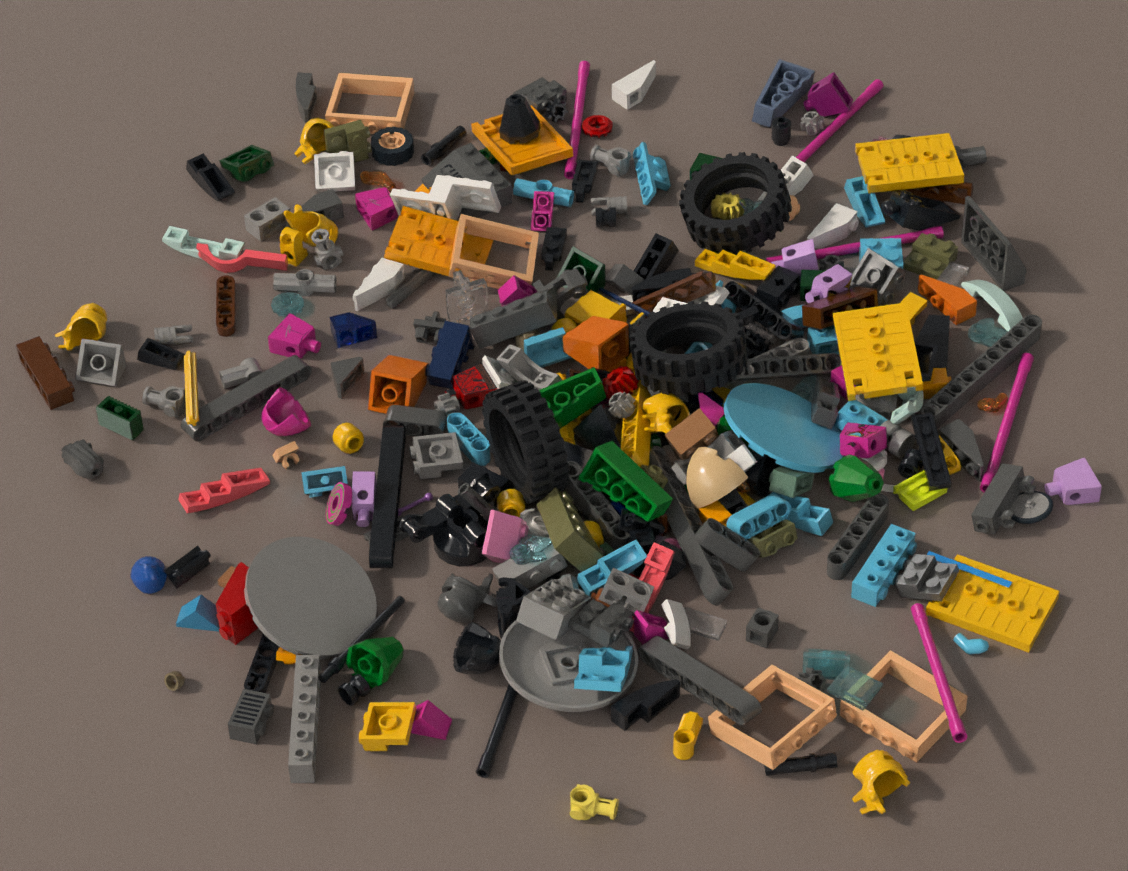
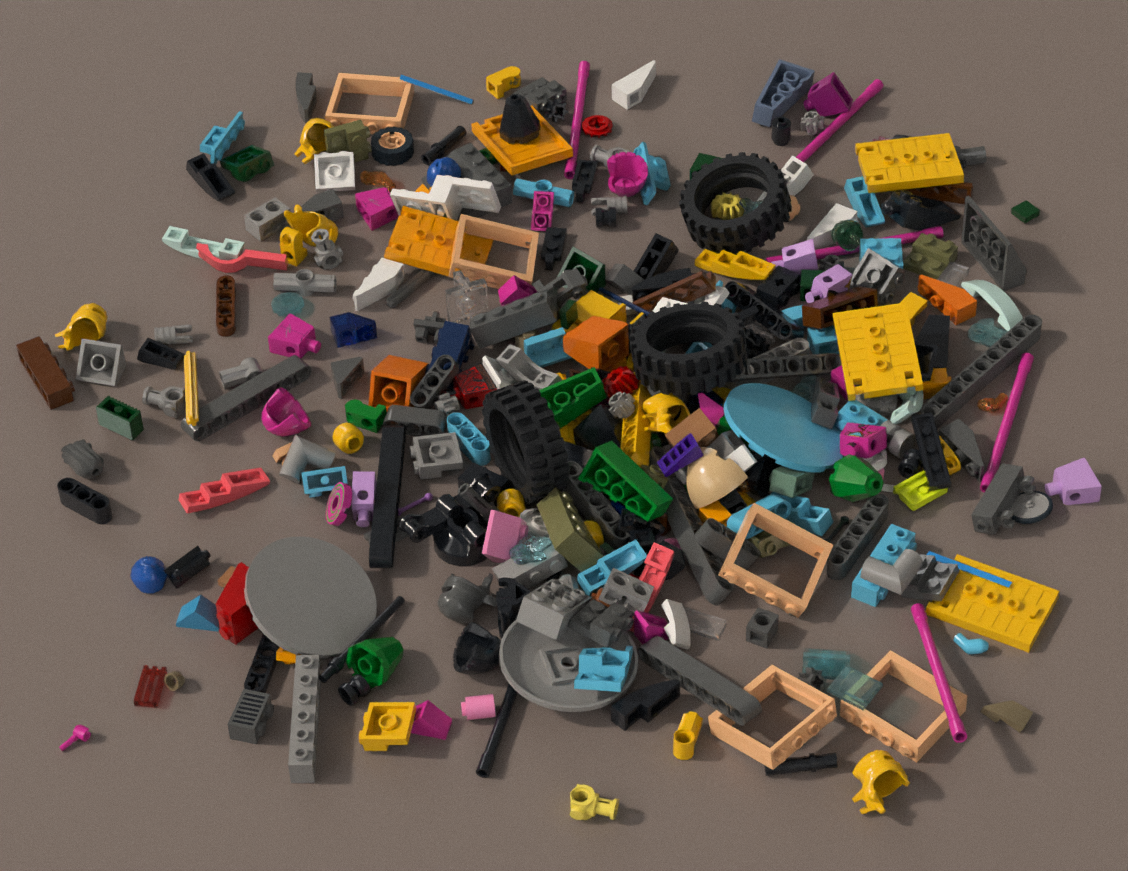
none -> black beam [57,478,112,524]
none -> dark pink hand [59,725,91,751]
none -> clear red tile [133,665,167,708]
none -> medium azure bracket [200,111,245,164]
none -> light grey brick [279,435,336,484]
none -> green leg [345,399,387,433]
none -> dark azure sticker [400,75,473,104]
none -> dark grey beam [410,355,459,409]
none -> blue hair [427,157,461,187]
none -> bright pink brick [461,694,496,720]
none -> yellow leg [486,66,521,99]
none -> dark green tile [559,300,578,329]
none -> dark pink hair [607,152,648,197]
none -> dark purple slope [657,433,704,477]
none -> light nougat window [718,503,833,618]
none -> black hinge [824,516,849,543]
none -> clear green hair [831,219,864,251]
none -> light grey brick [860,549,922,595]
none -> dark tan slope [980,700,1033,733]
none -> dark green tile [1011,200,1040,224]

